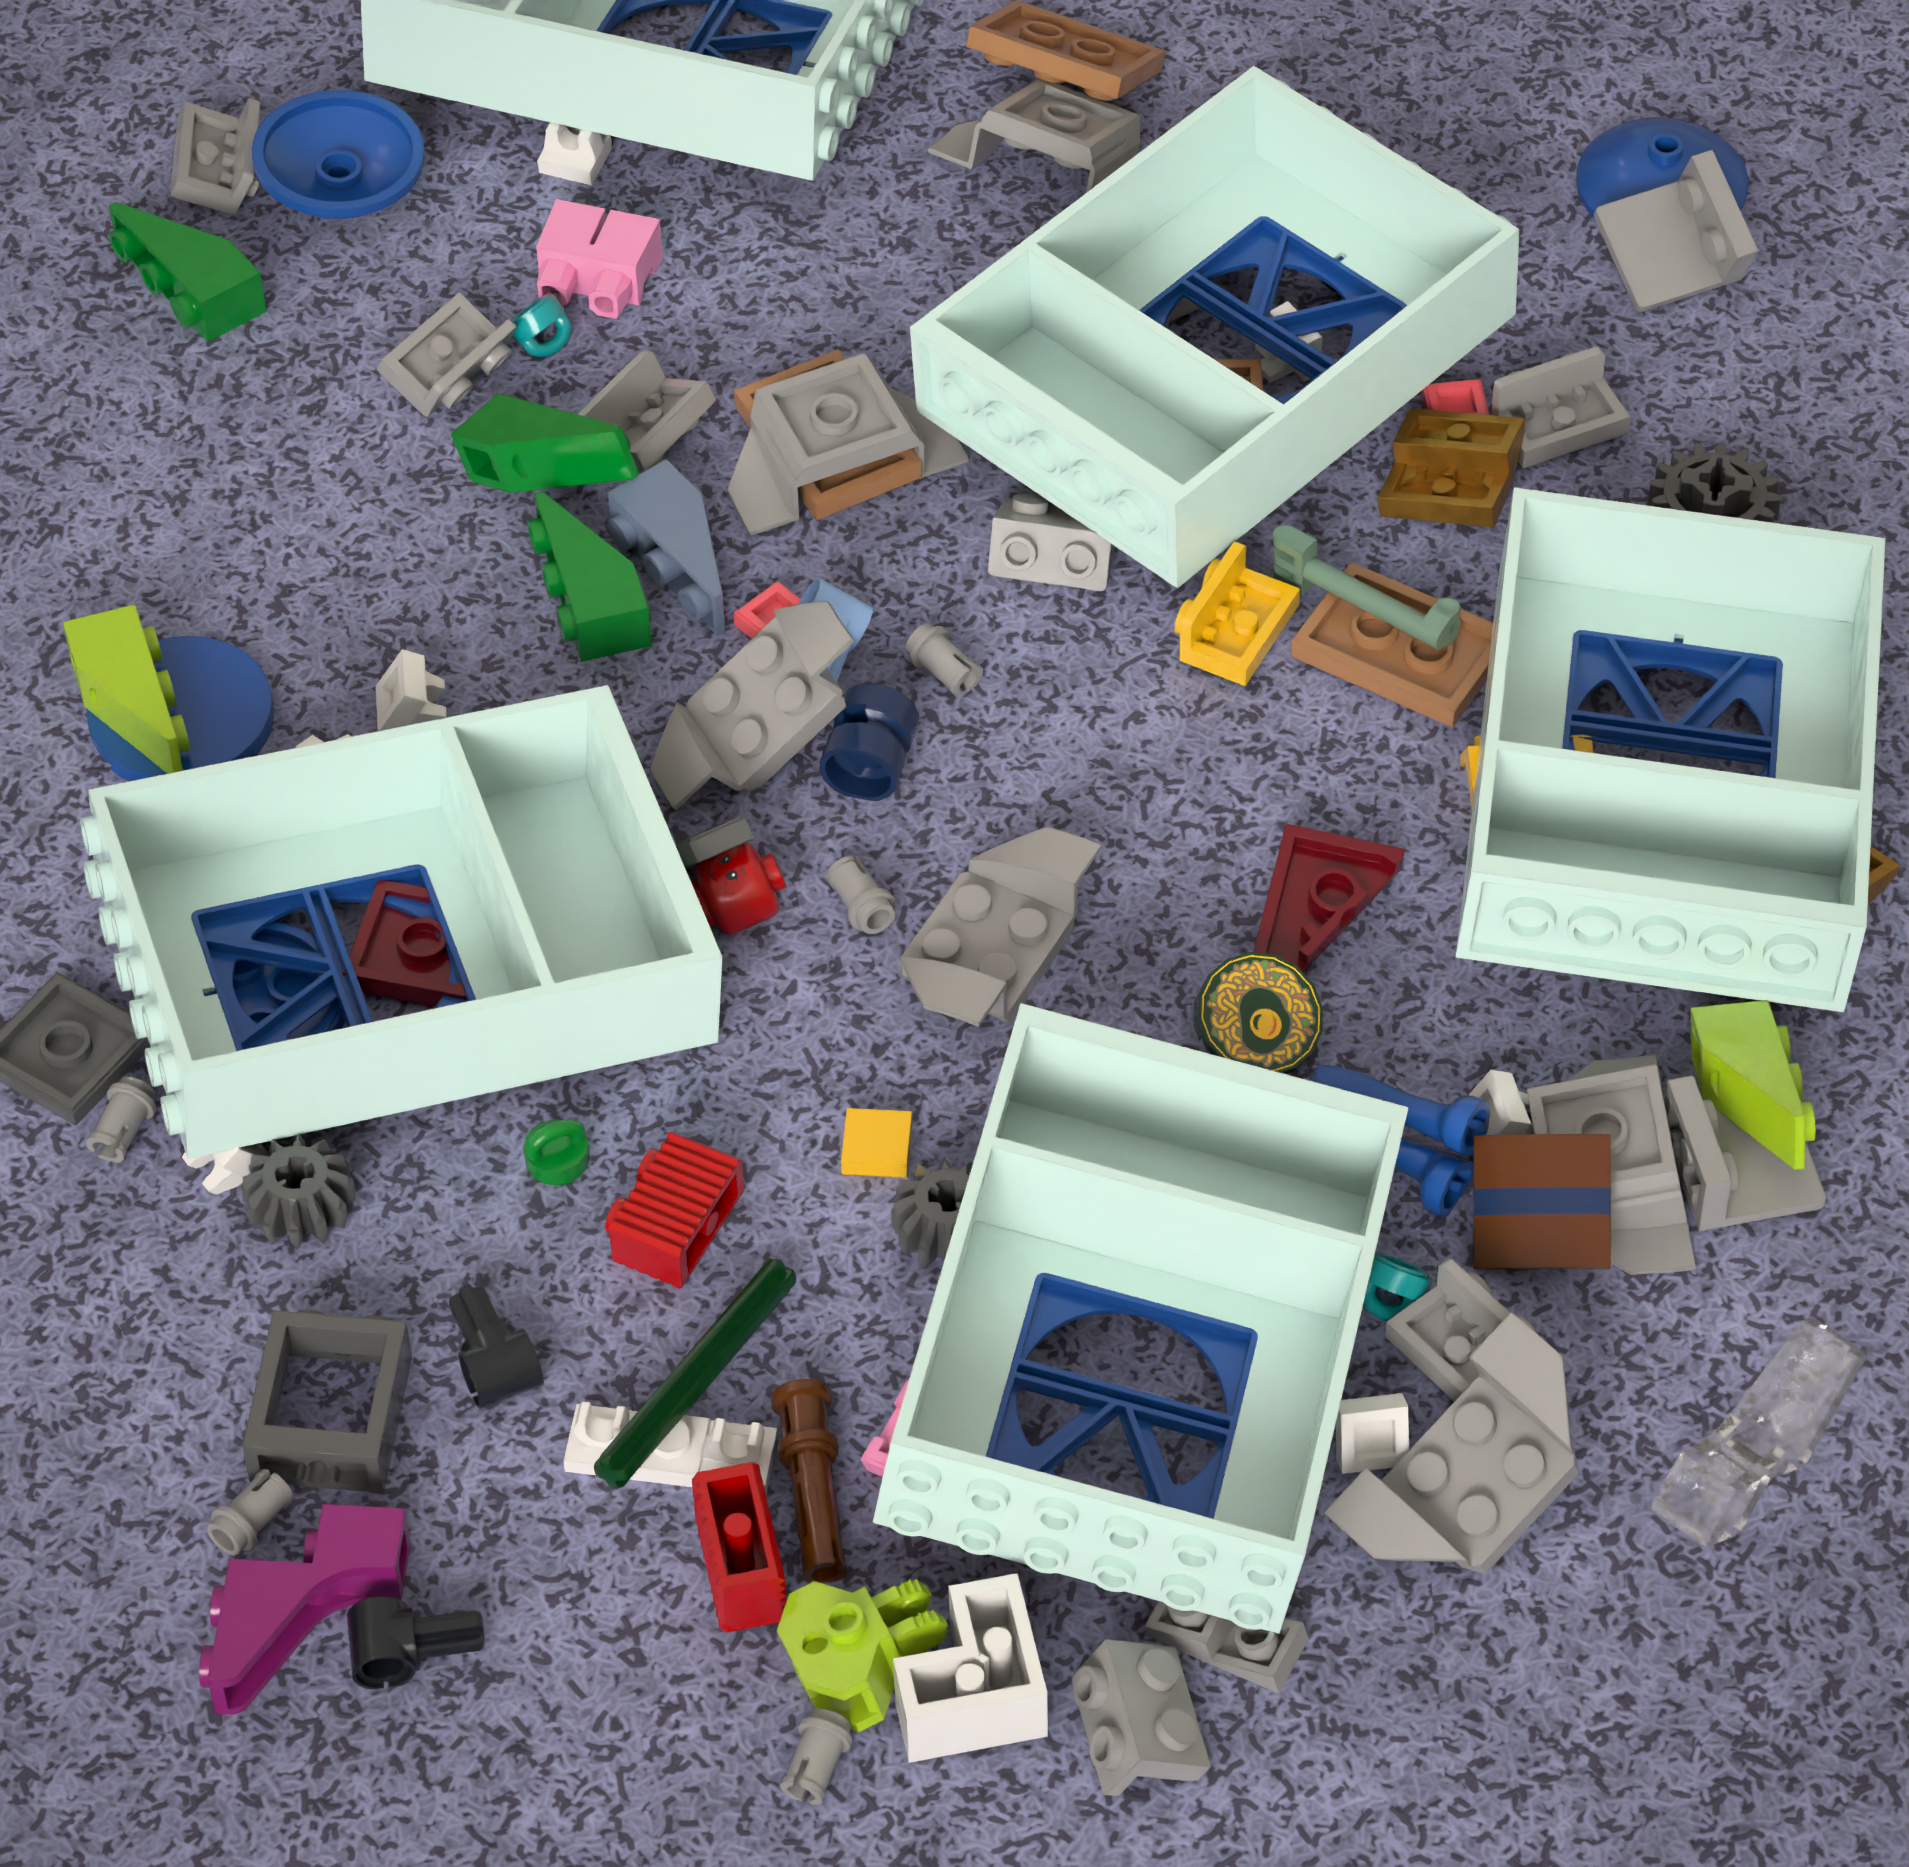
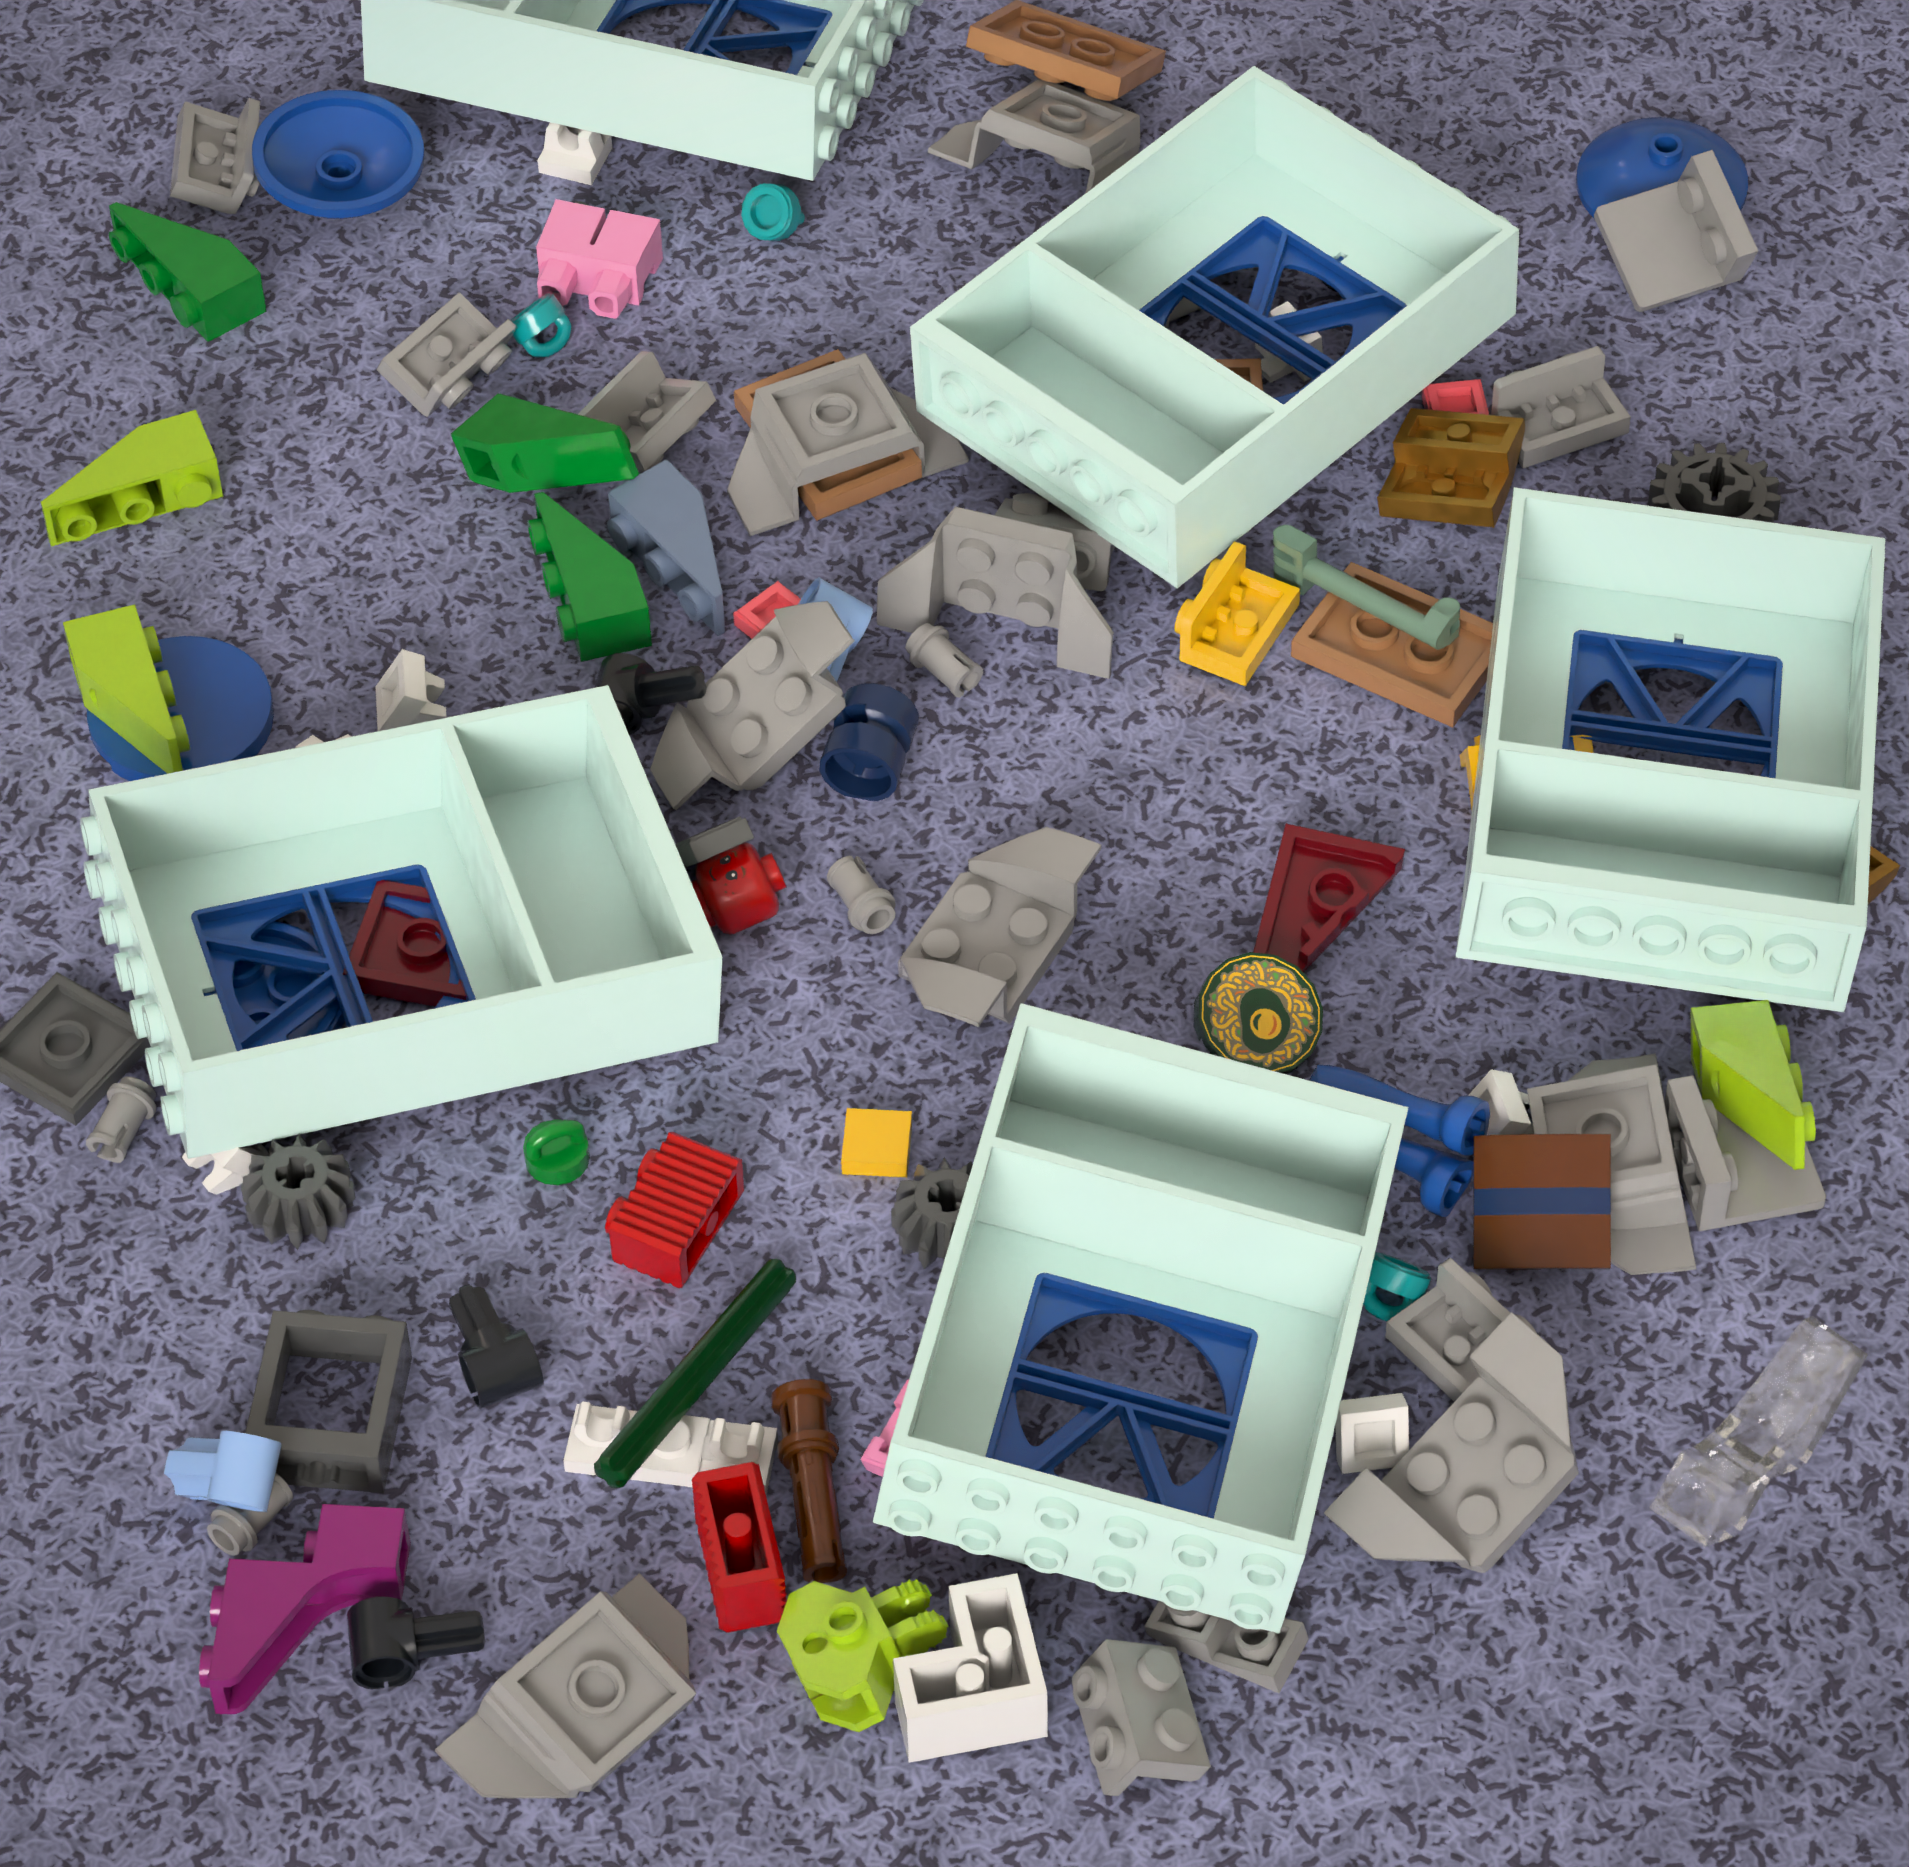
light grey pin [780,1709,853,1805] -> none
none -> lime slope [41,410,223,547]
none -> light blue piece [164,1431,282,1512]
none -> light grey piece [435,1573,696,1798]
none -> black axle [594,653,707,735]
none -> teal tile [741,183,805,241]
none -> light grey piece [877,506,1114,679]

